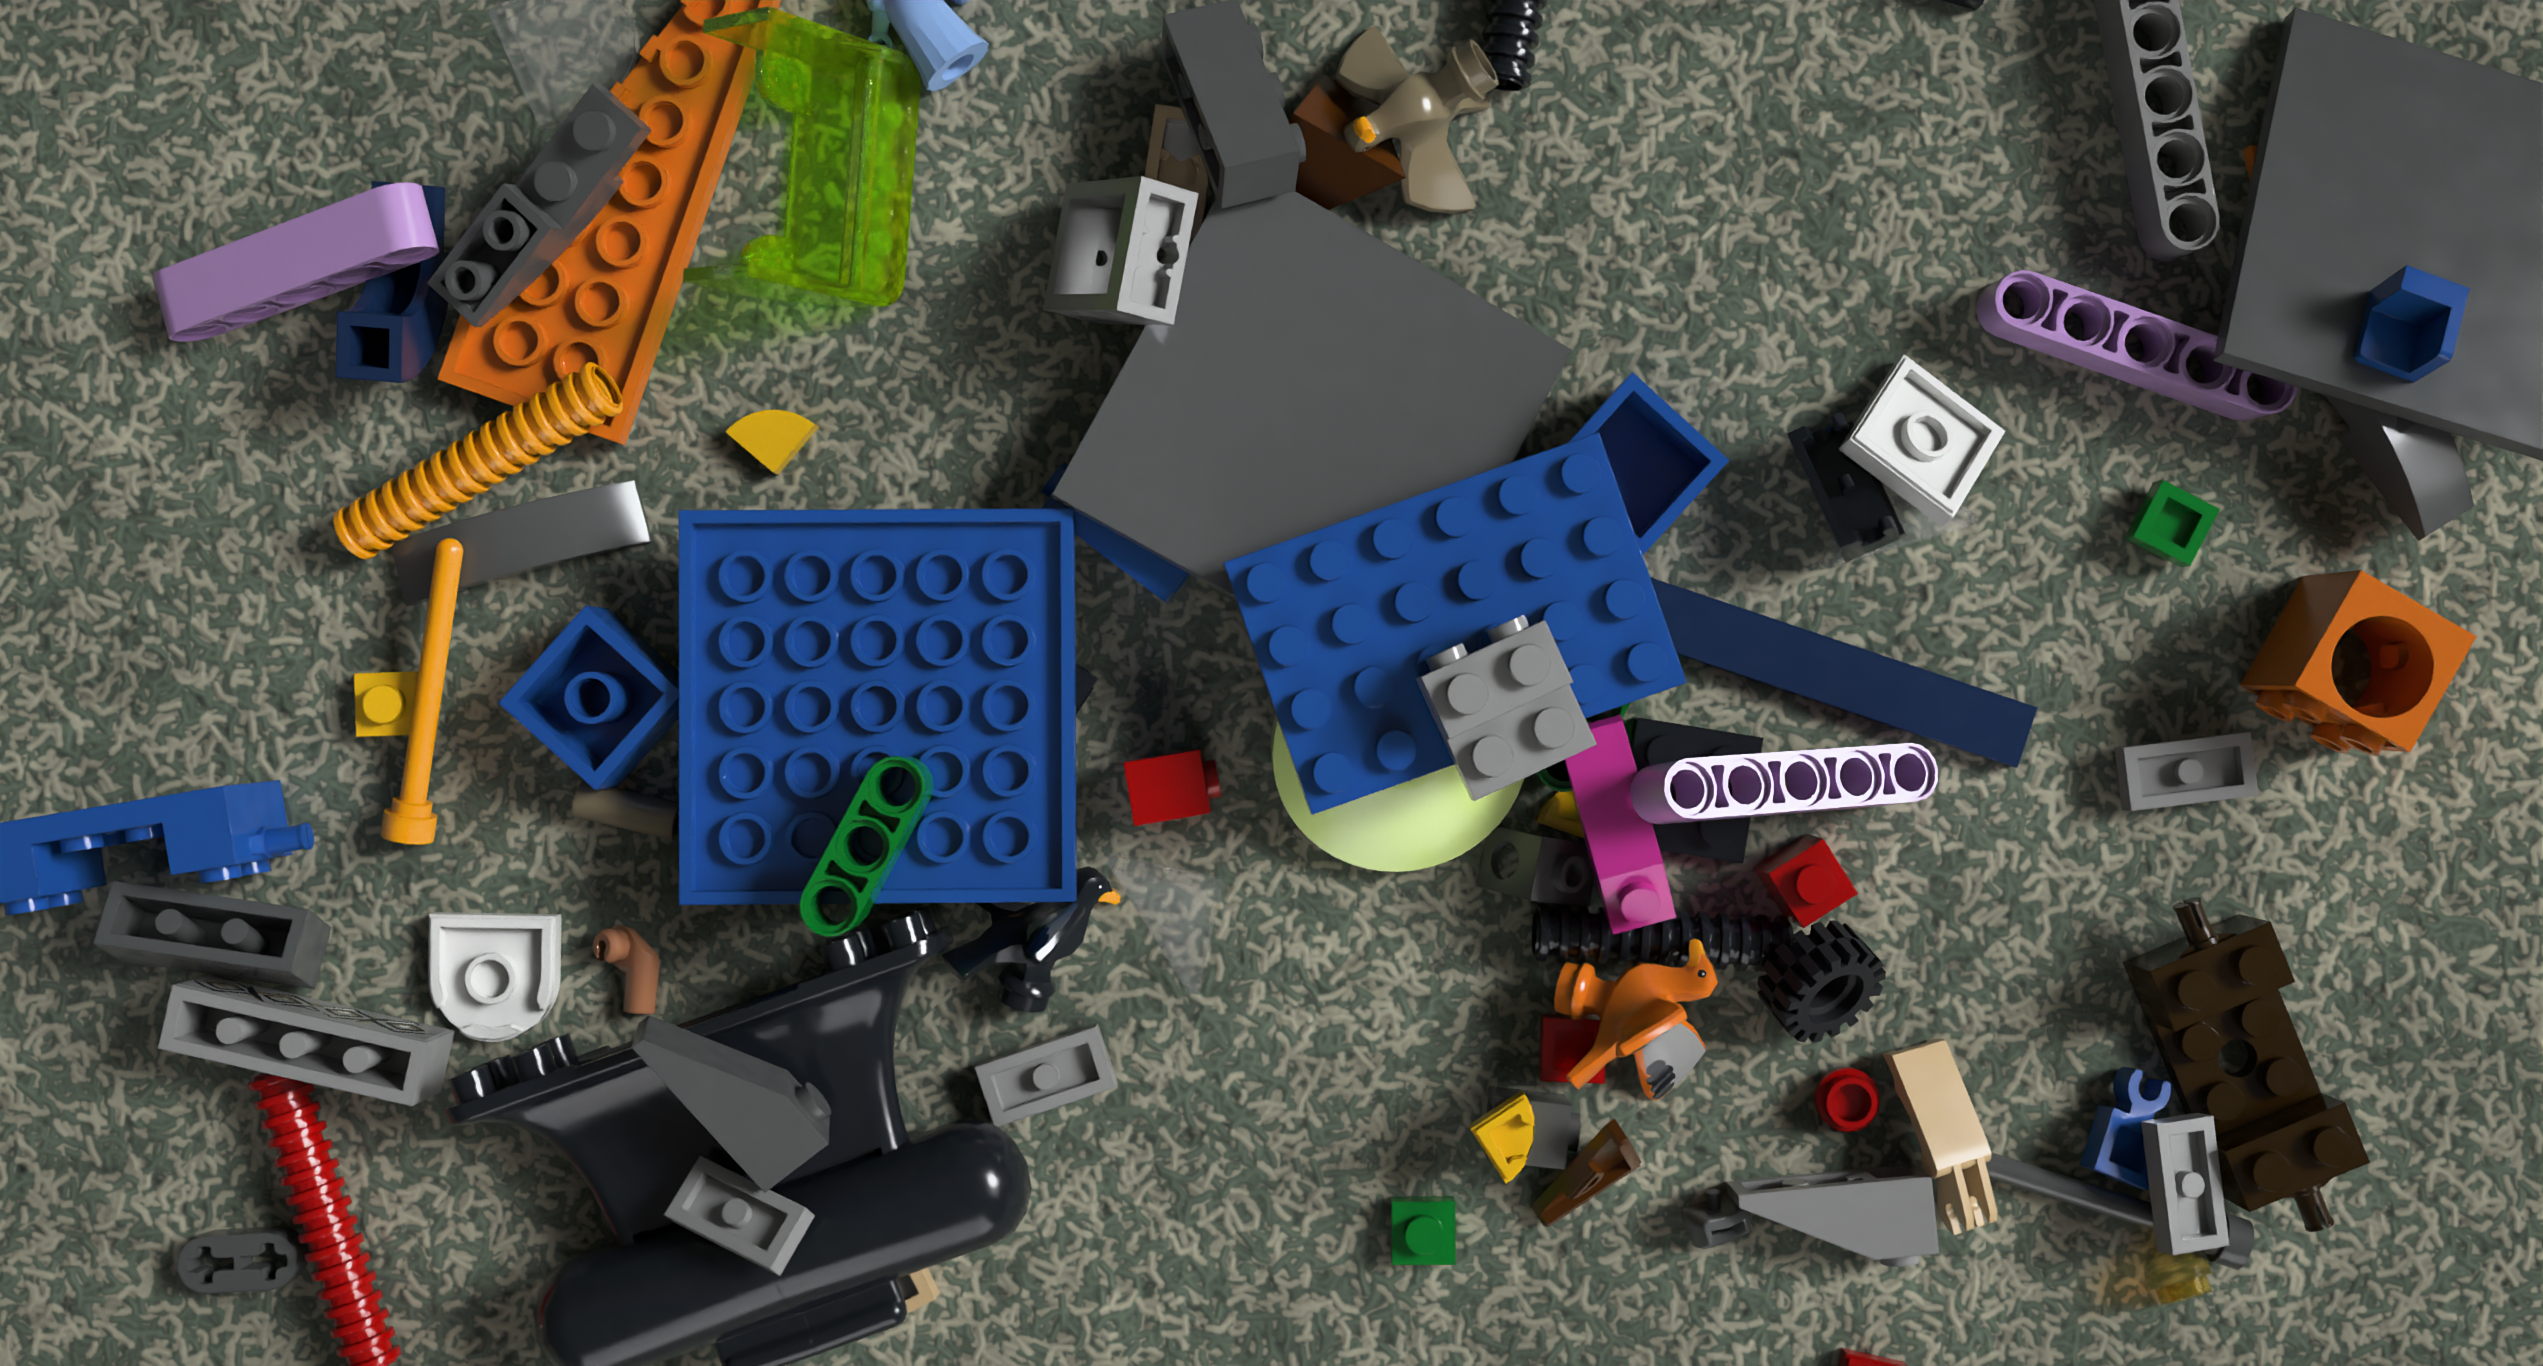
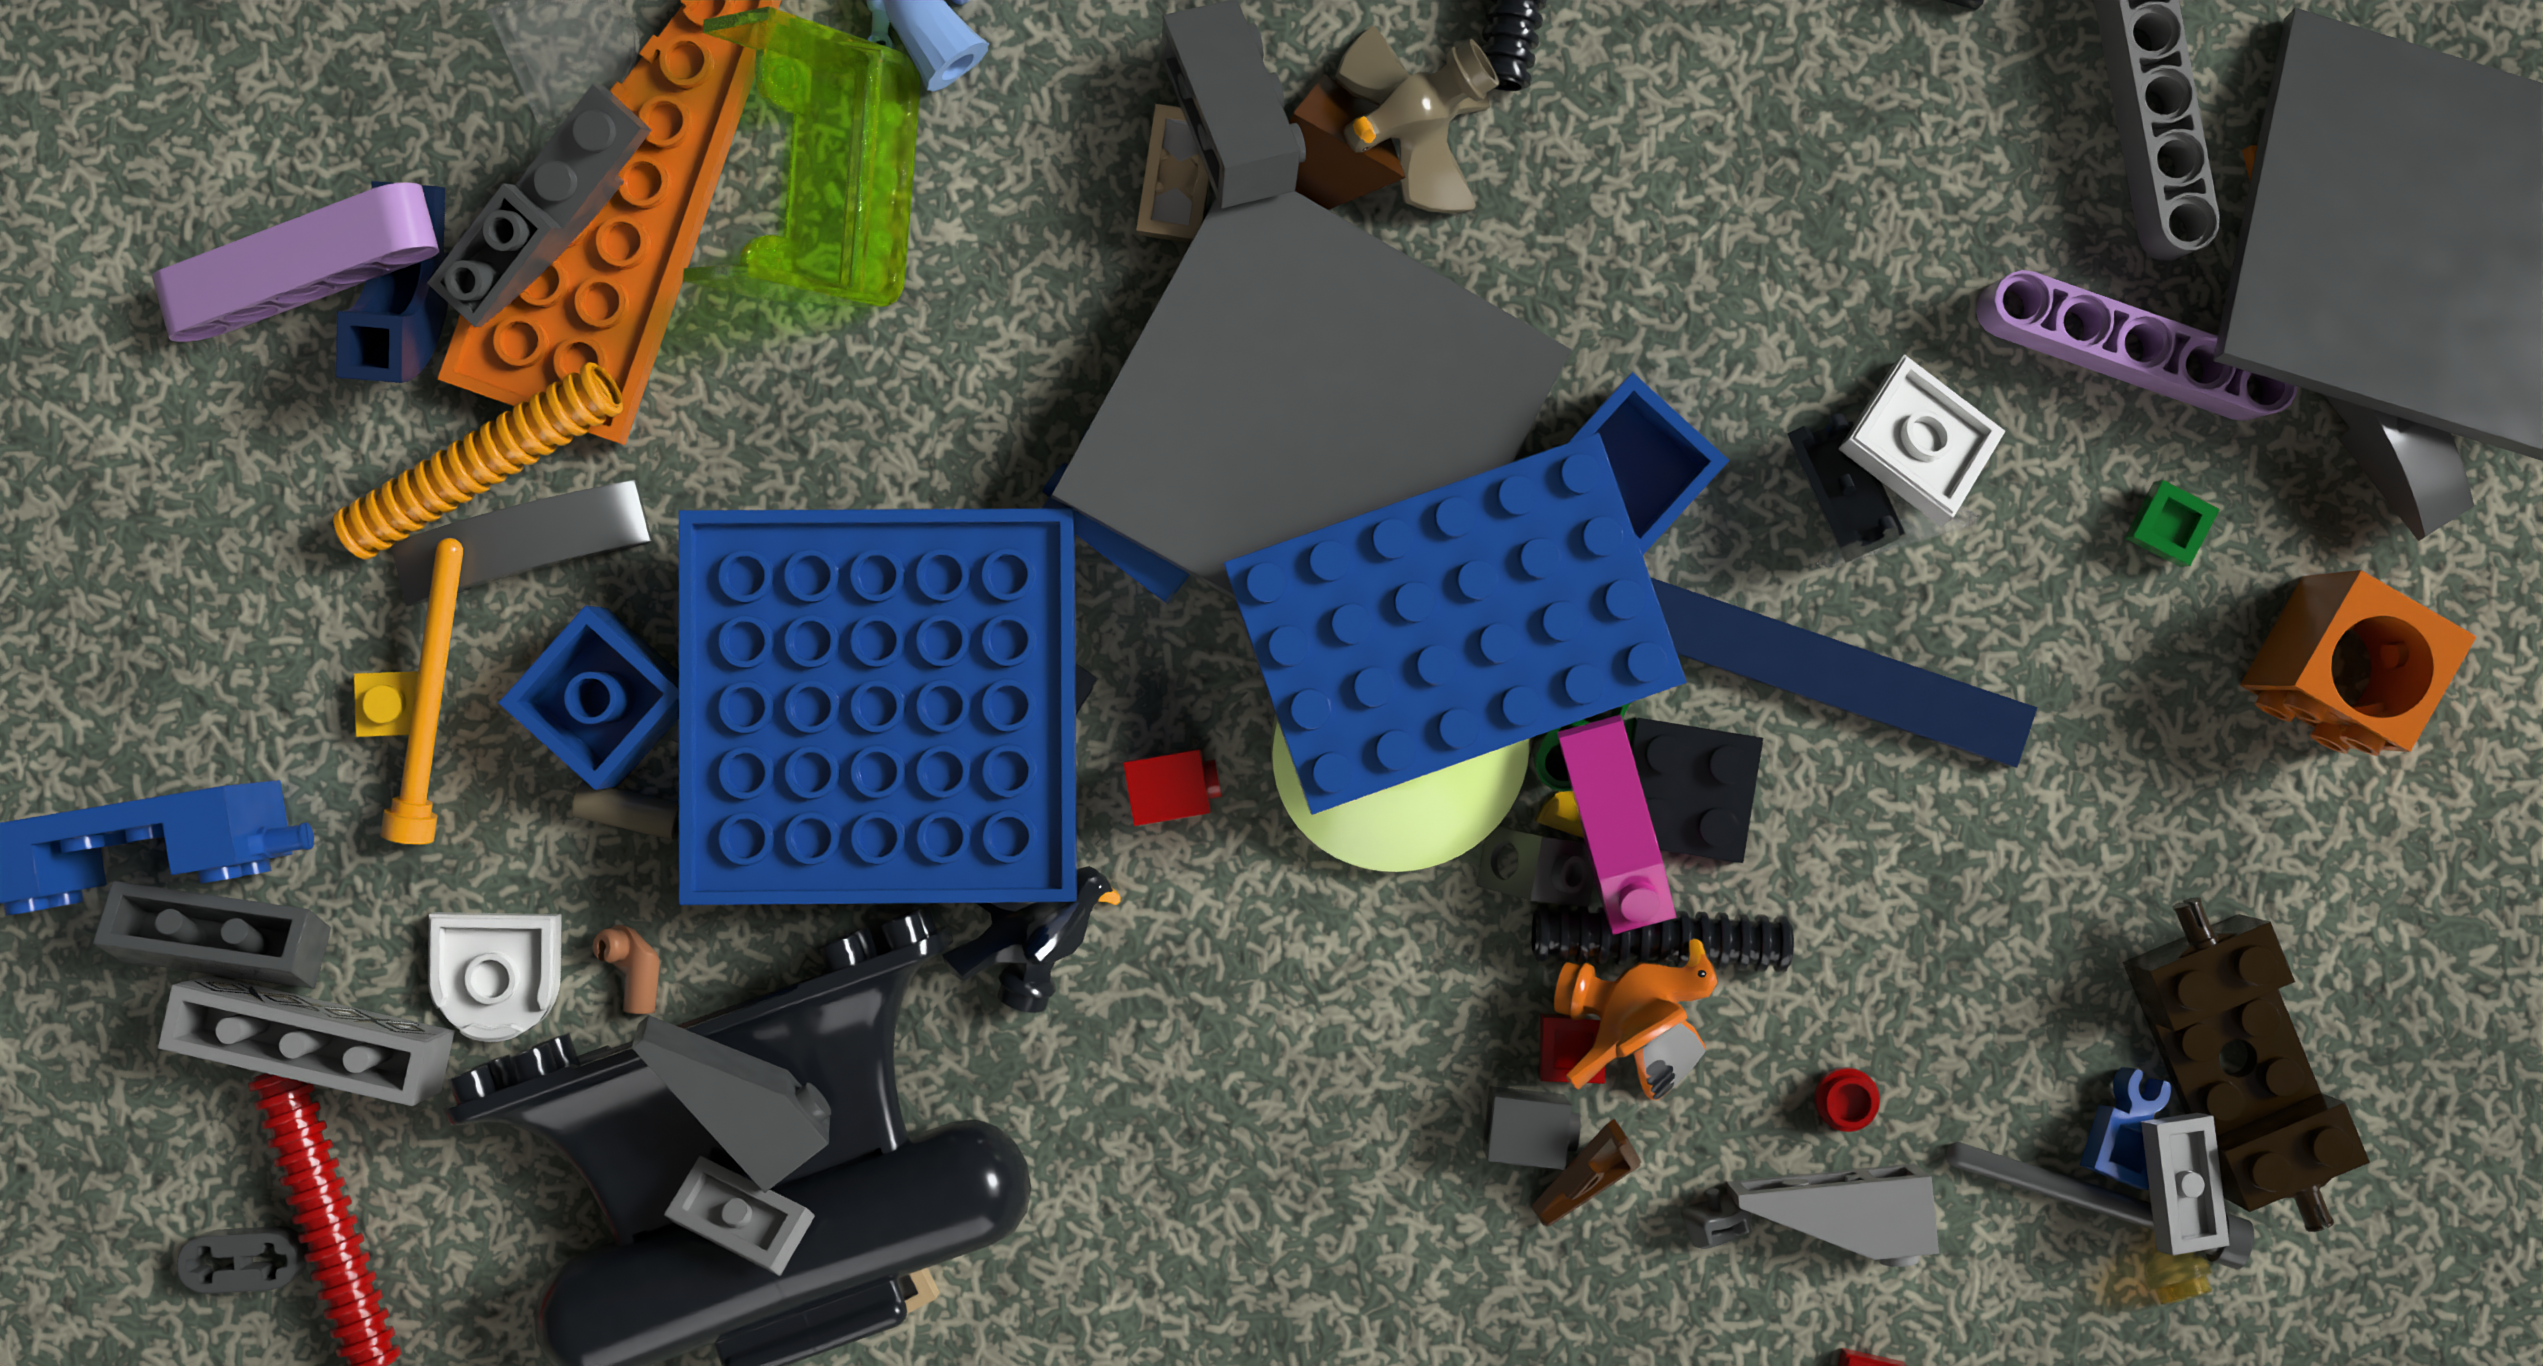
yellow tile [725,410,819,475] -> none
green beam [799,756,934,937] -> none
light grey plate [975,1023,1118,1127] -> none
light grey window [1043,176,1199,325] -> none
clear tile [1107,852,1225,995] -> none
green plate [1391,1196,1456,1265] -> none
light grey plate [1415,614,1597,801] -> none
yellow tile [1469,1090,1534,1184] -> none
lavender beam [1630,743,1938,824] -> none
red brick [1753,834,1858,928] -> none
black tyre [1757,920,1886,1043] -> none
tan arm [1882,1038,1998,1235] -> none
light grey plate [2114,731,2259,811] -> none
blue panel [2353,265,2470,383] -> none

